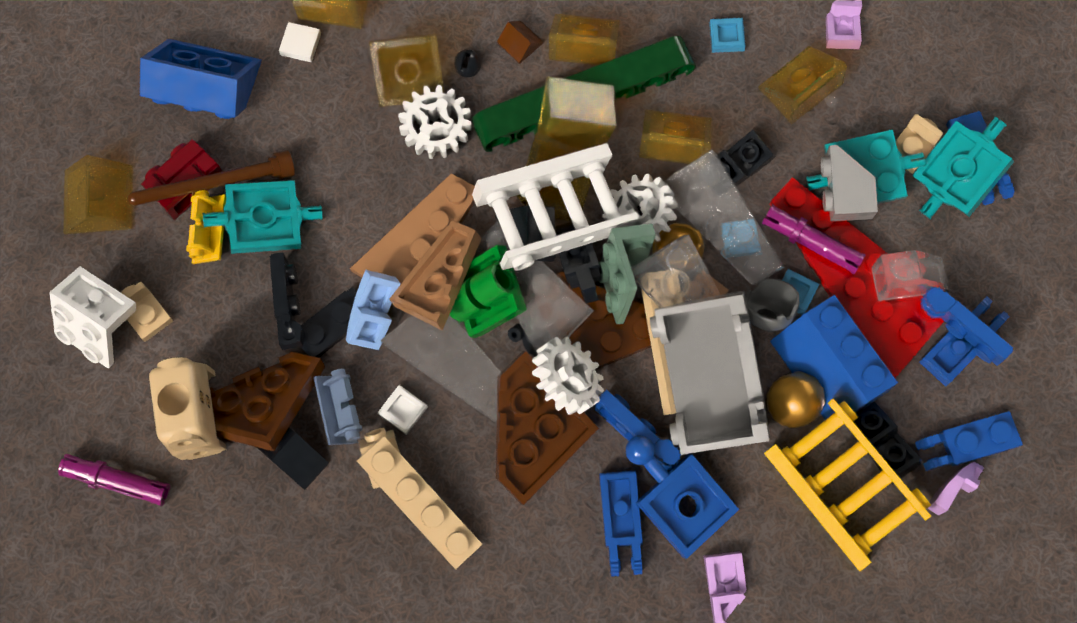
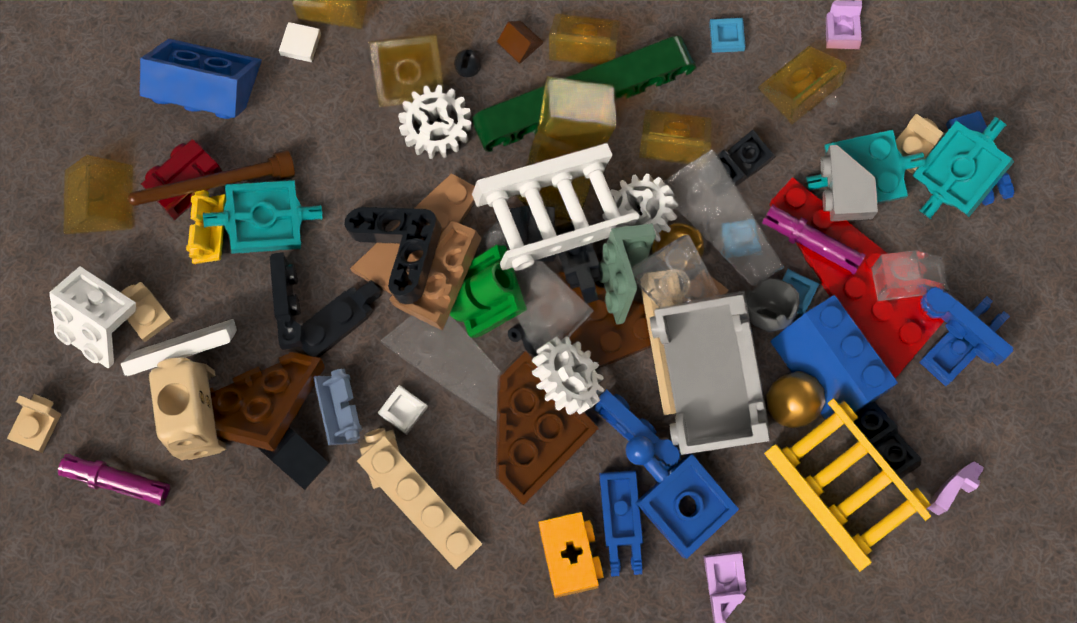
light blue slope [346,270,401,350] -> none
blue hinge [915,411,1023,471] -> none
none -> tan bracket [7,394,61,453]
none -> white tile [120,319,237,376]
none -> black beam [344,207,442,305]
none -> light orange brick [538,512,604,598]

